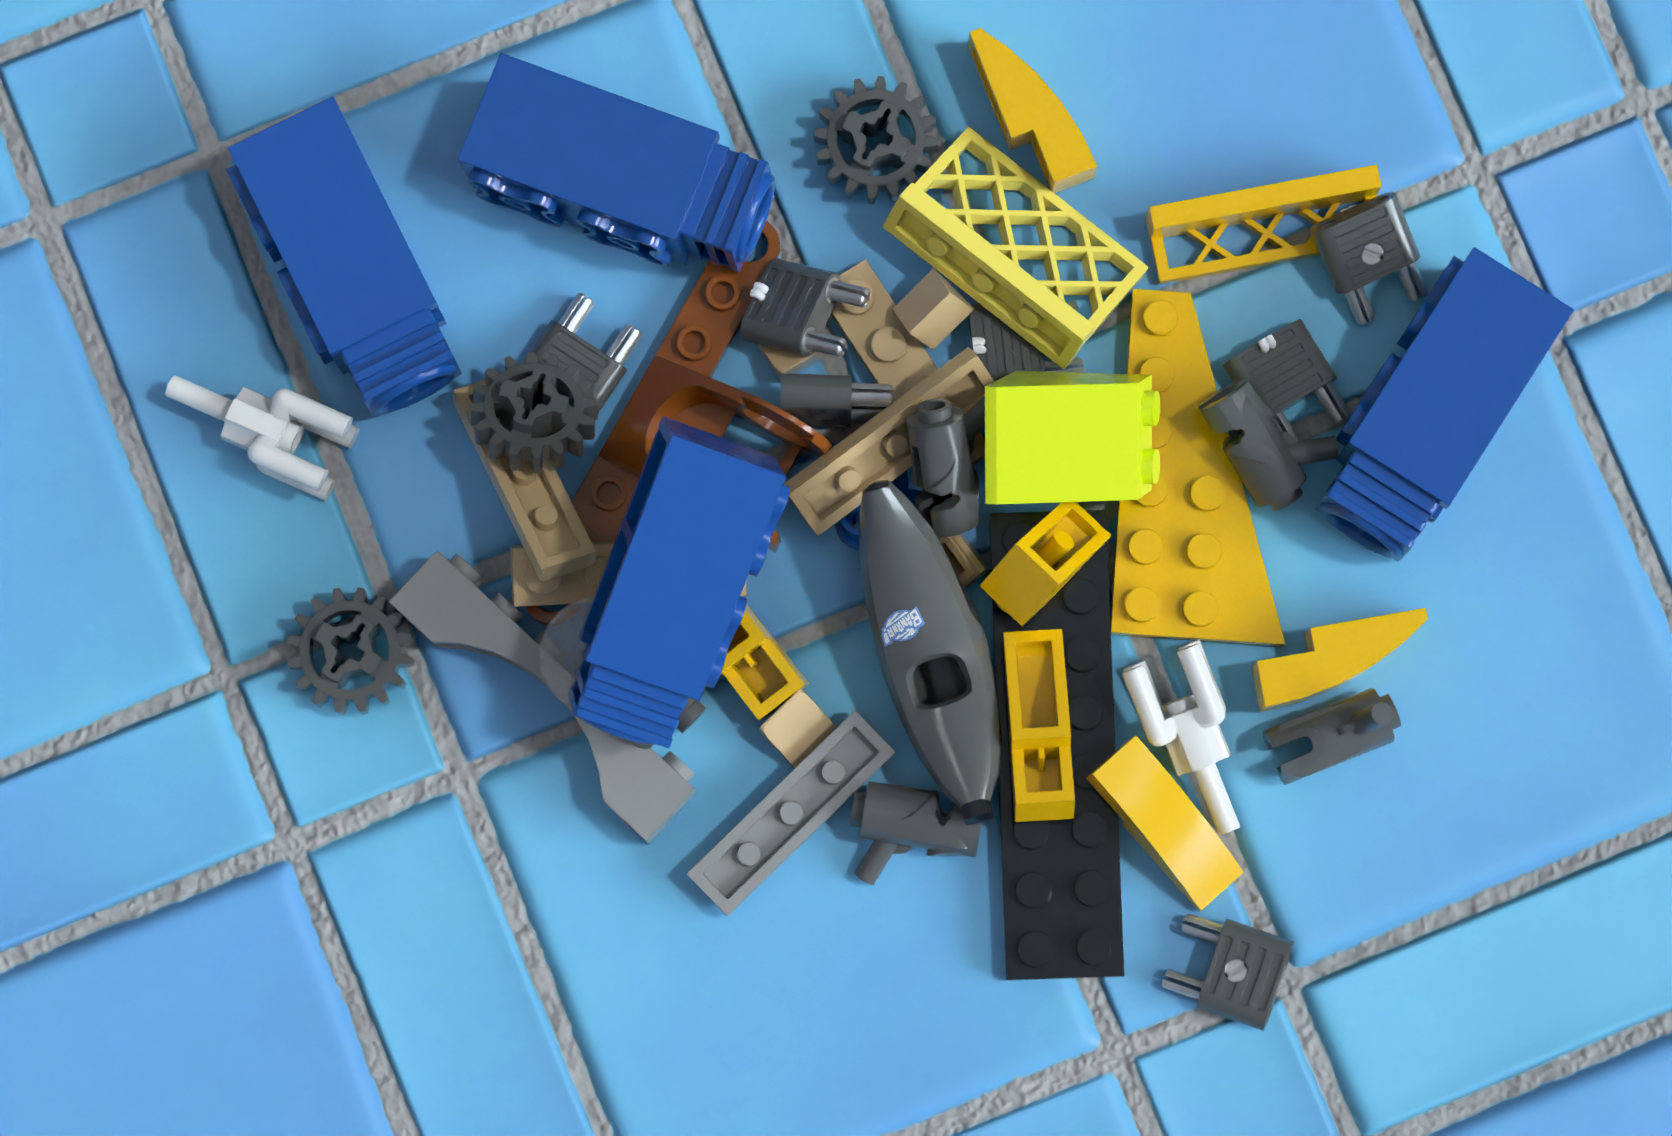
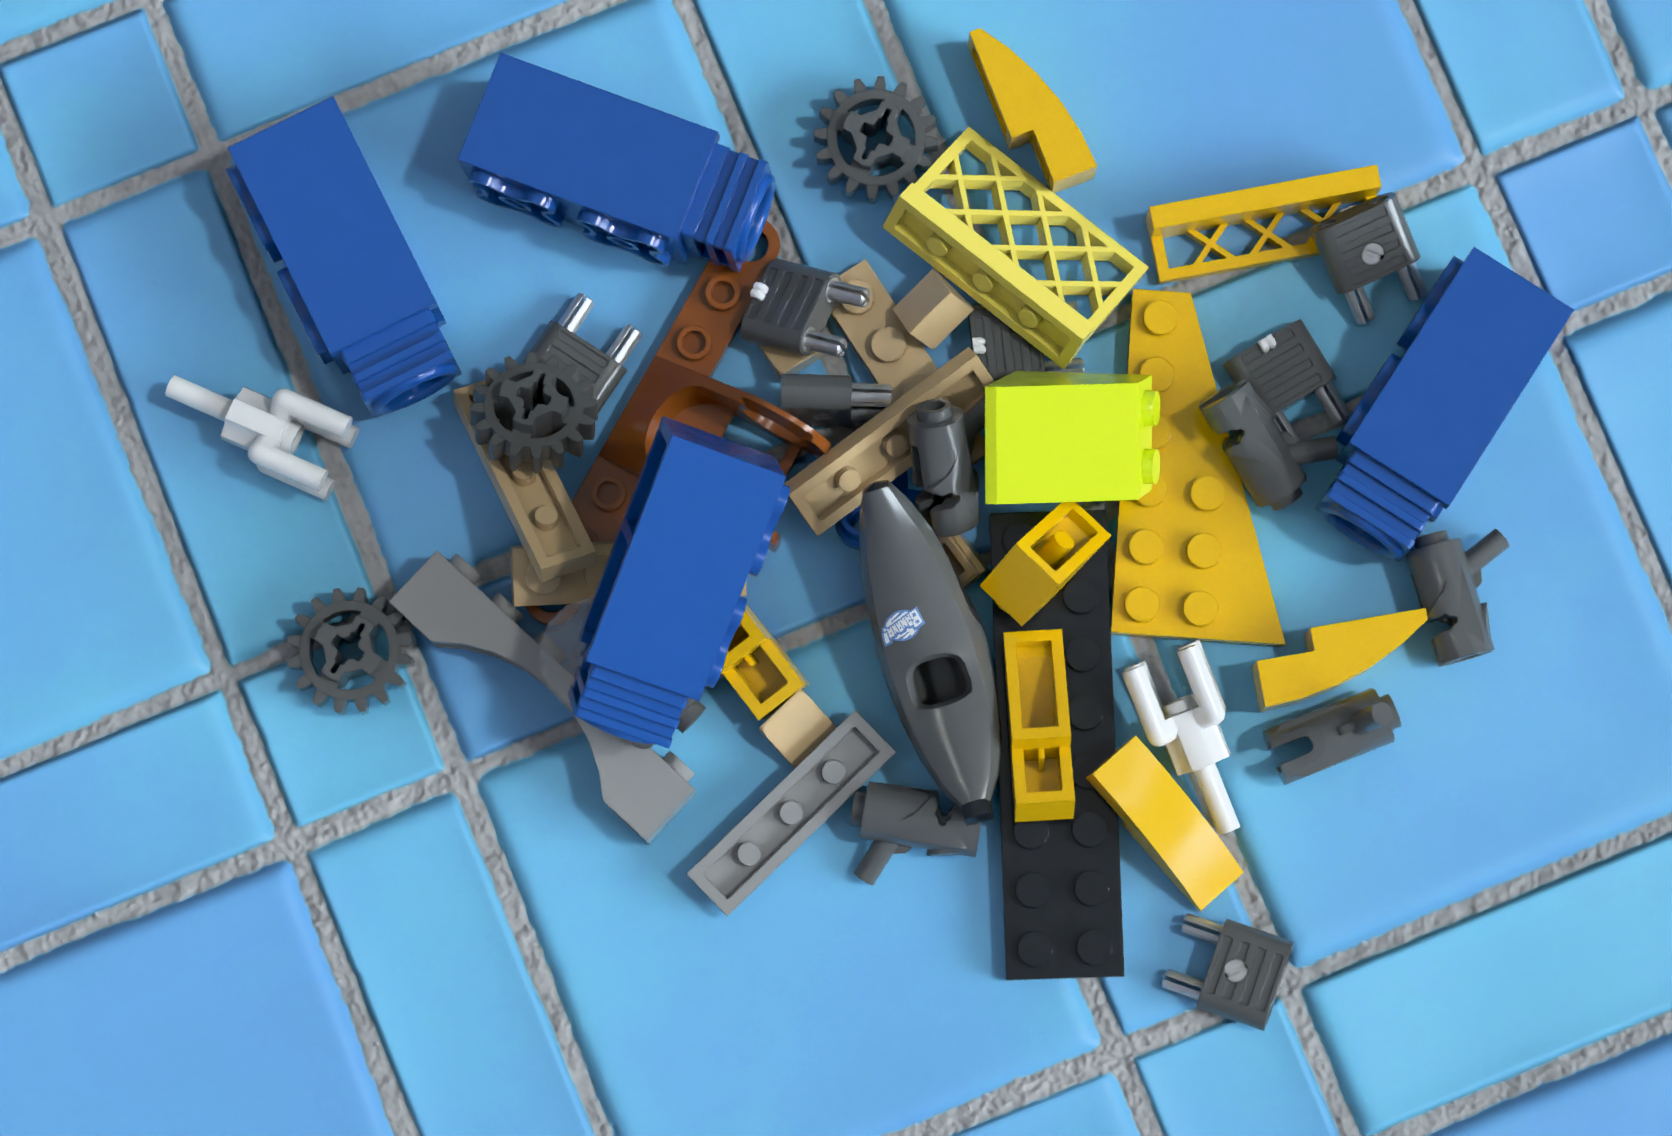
none -> dark grey piece [1405,529,1509,667]

